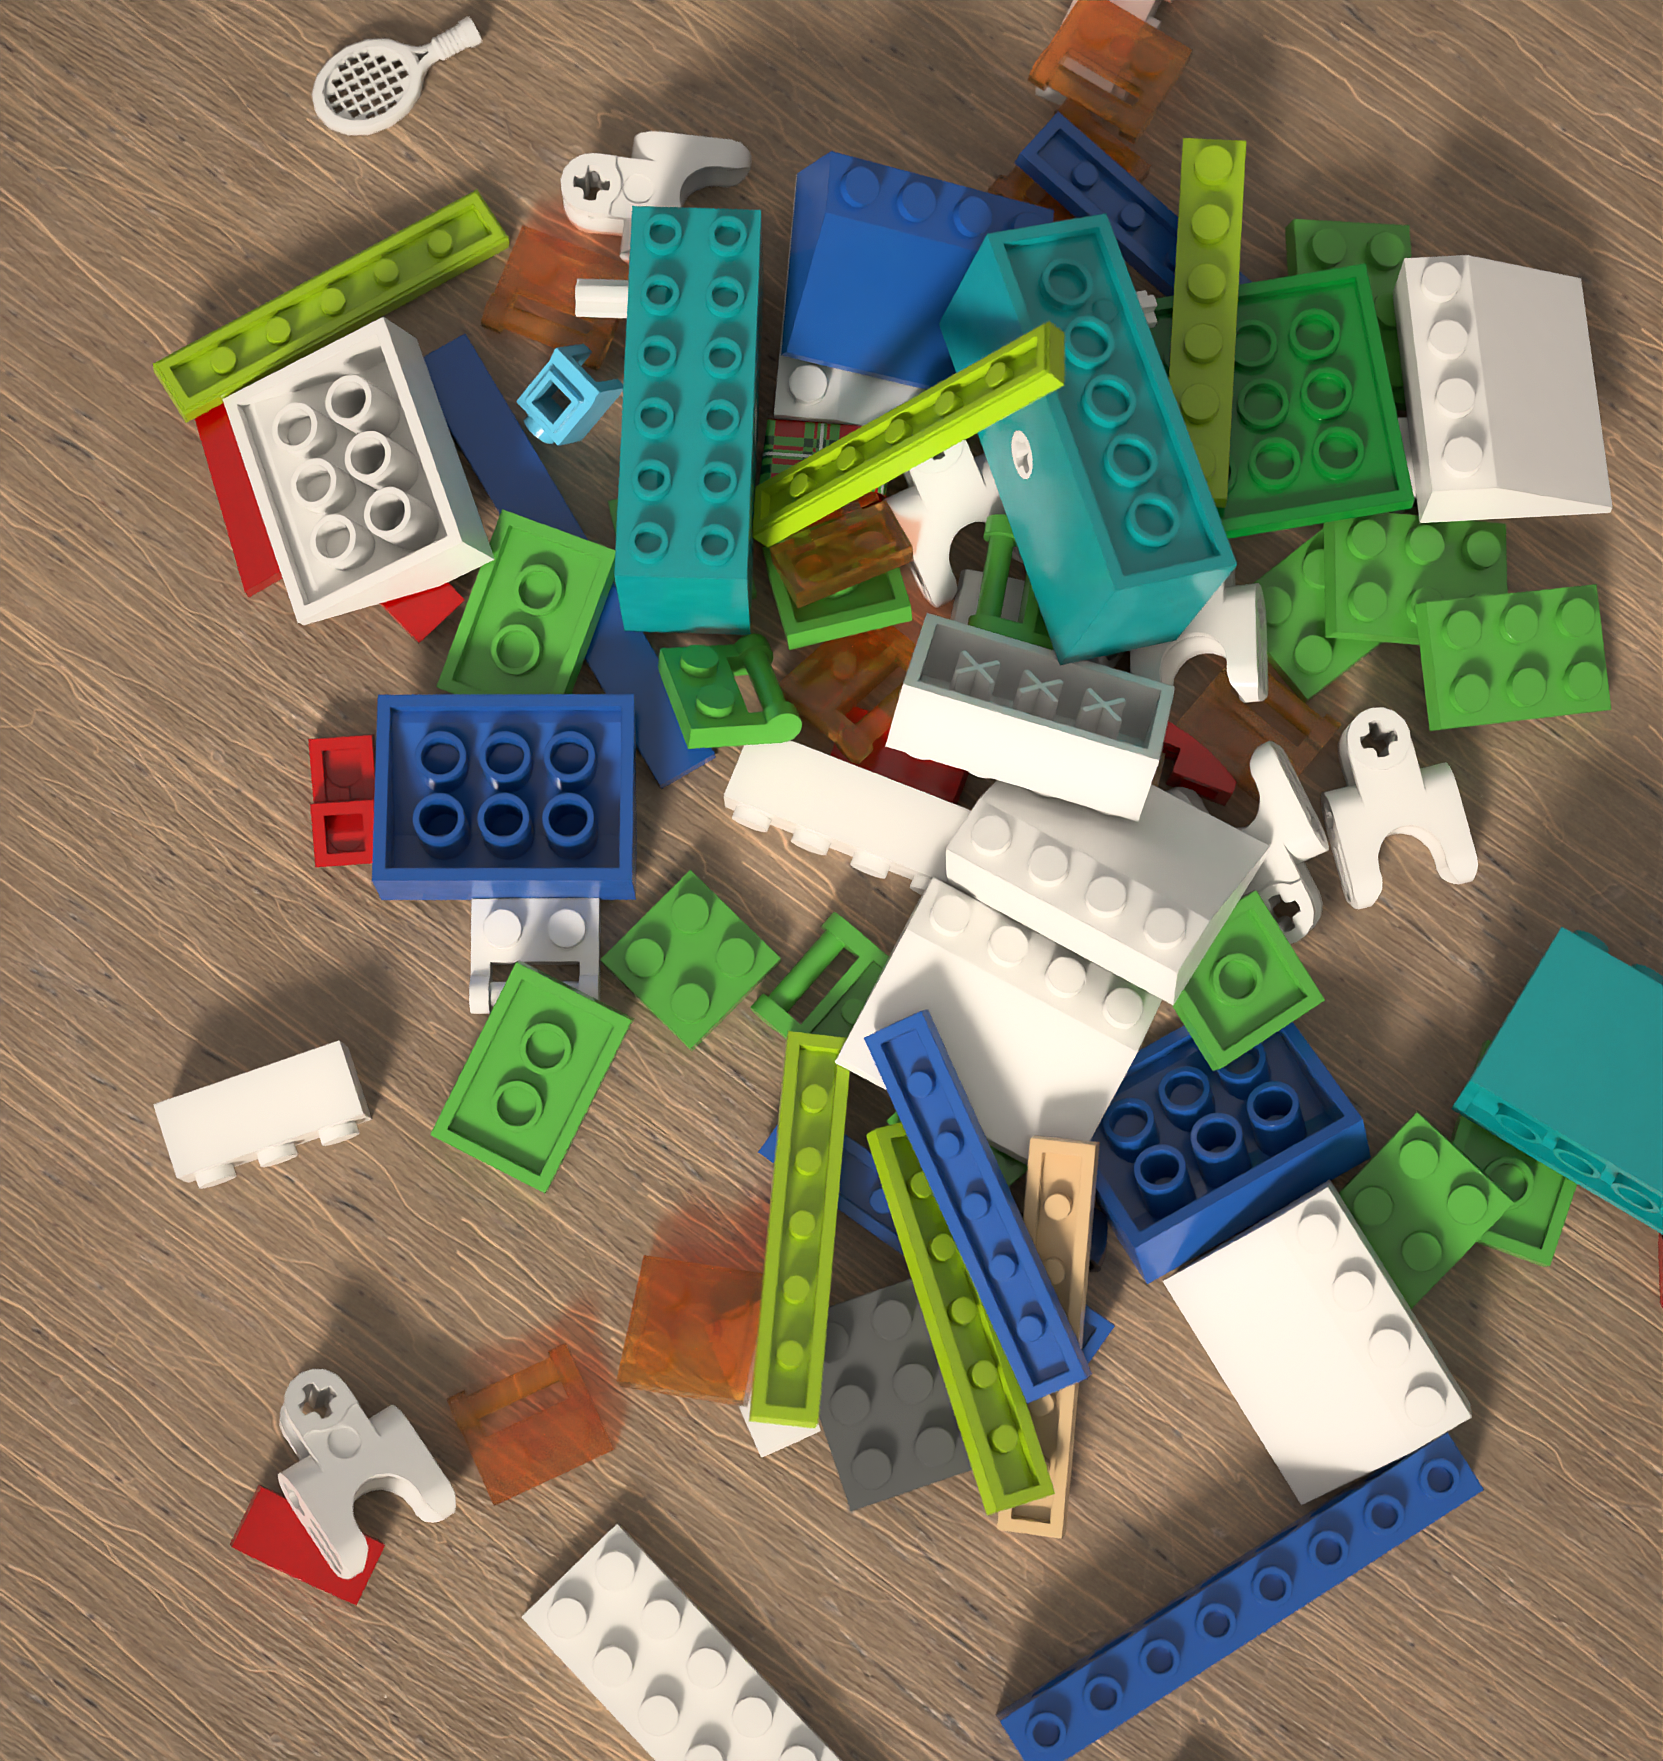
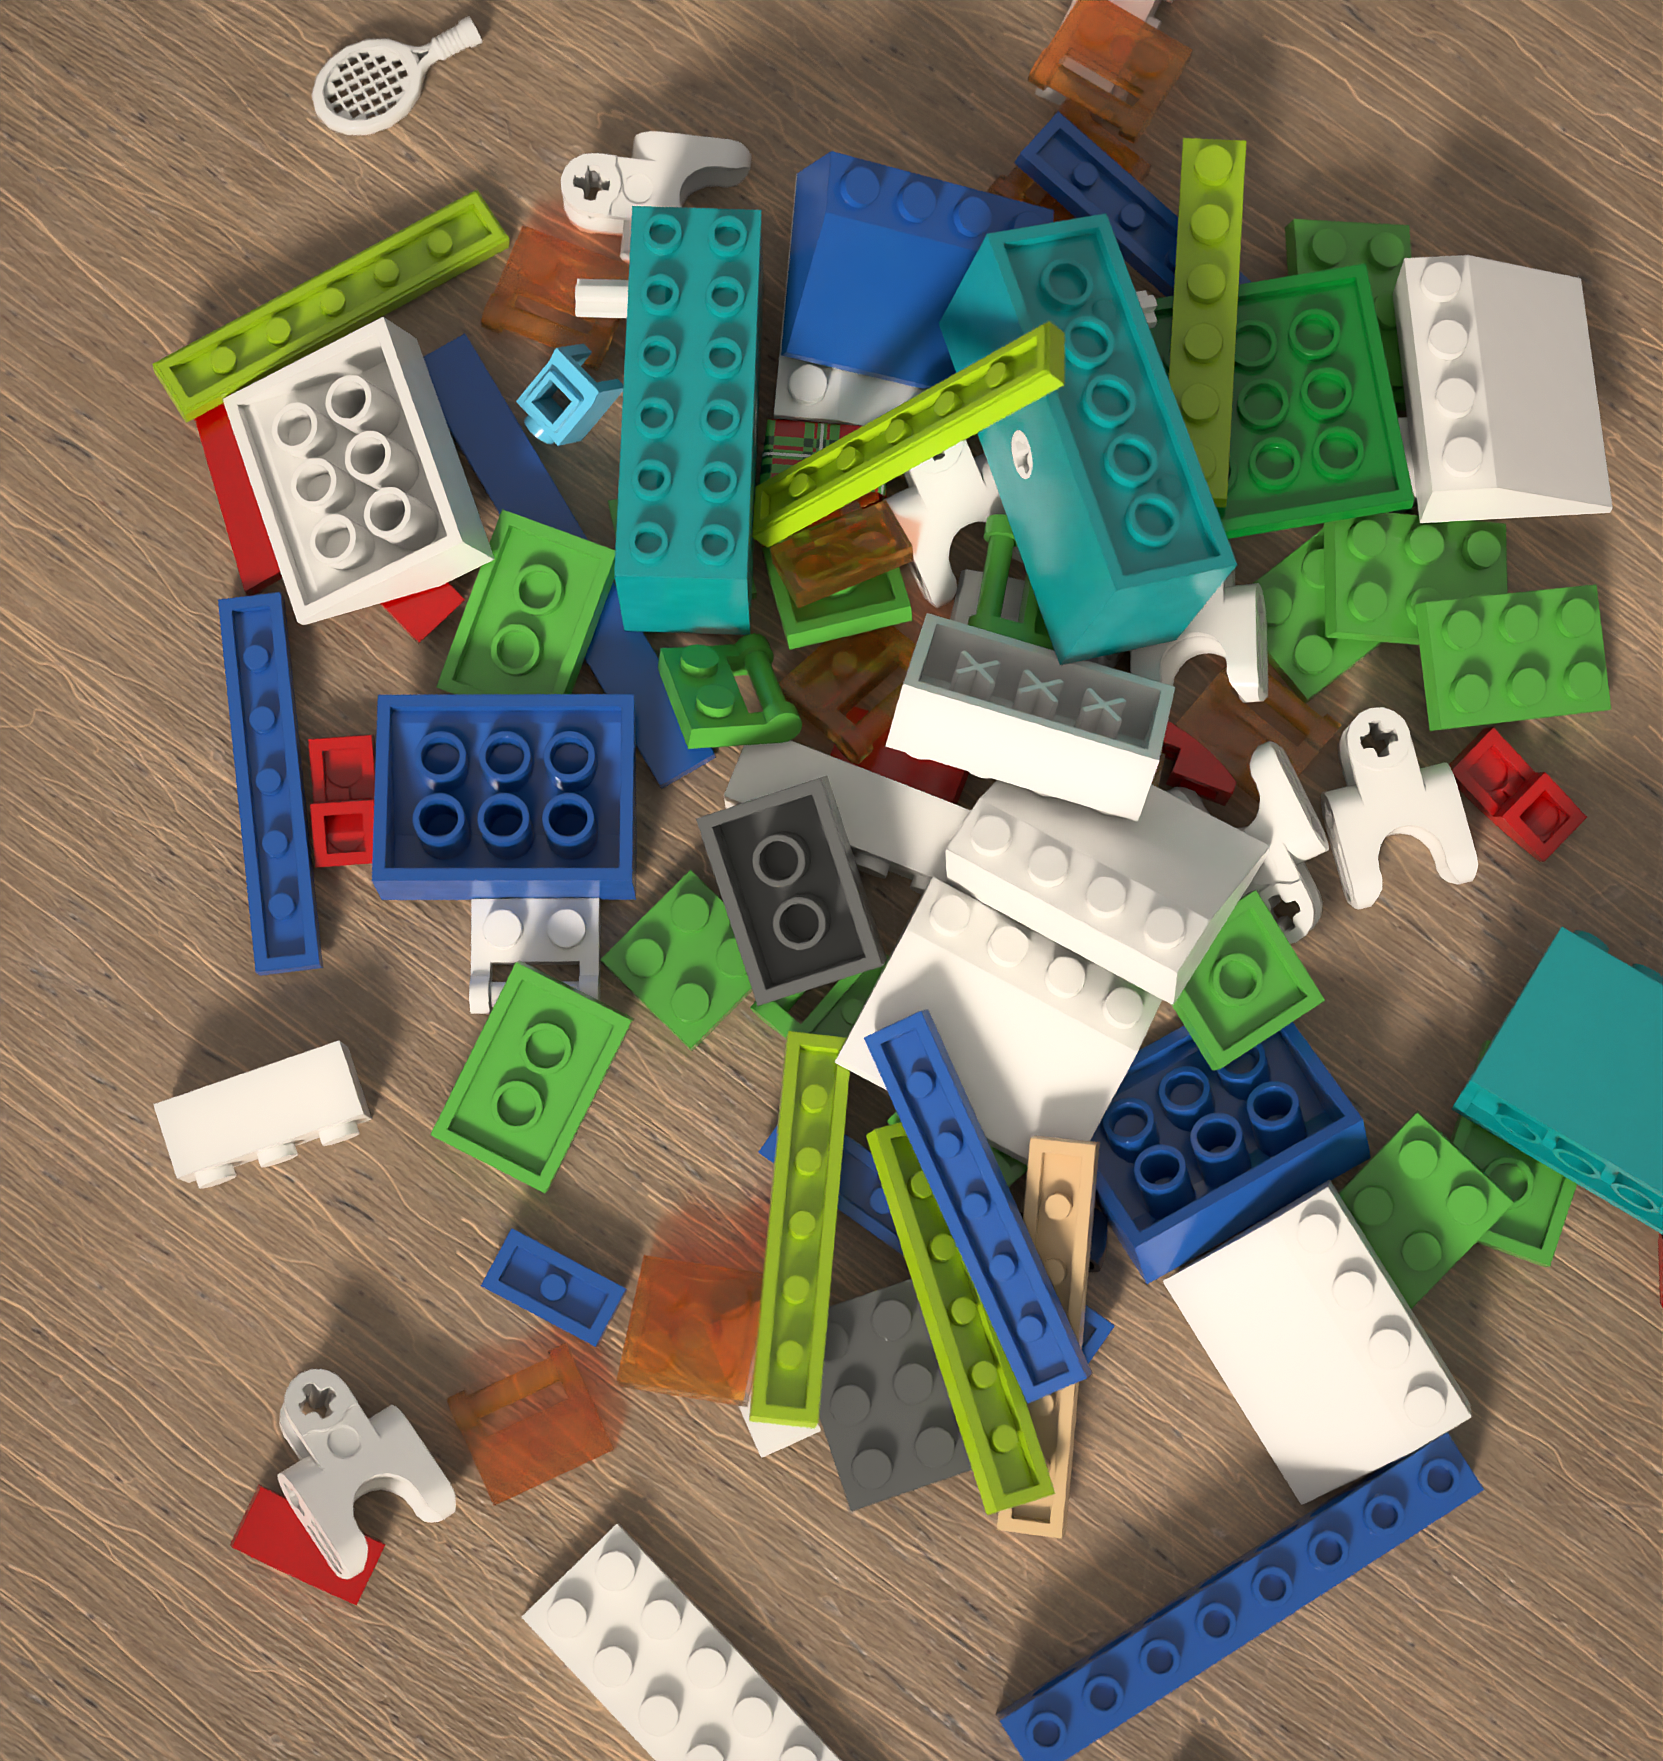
none -> blue plate [218,592,323,976]
none -> blue plate [481,1228,628,1347]
none -> dark grey brick [696,776,887,1006]
none -> red slope [1449,727,1587,862]

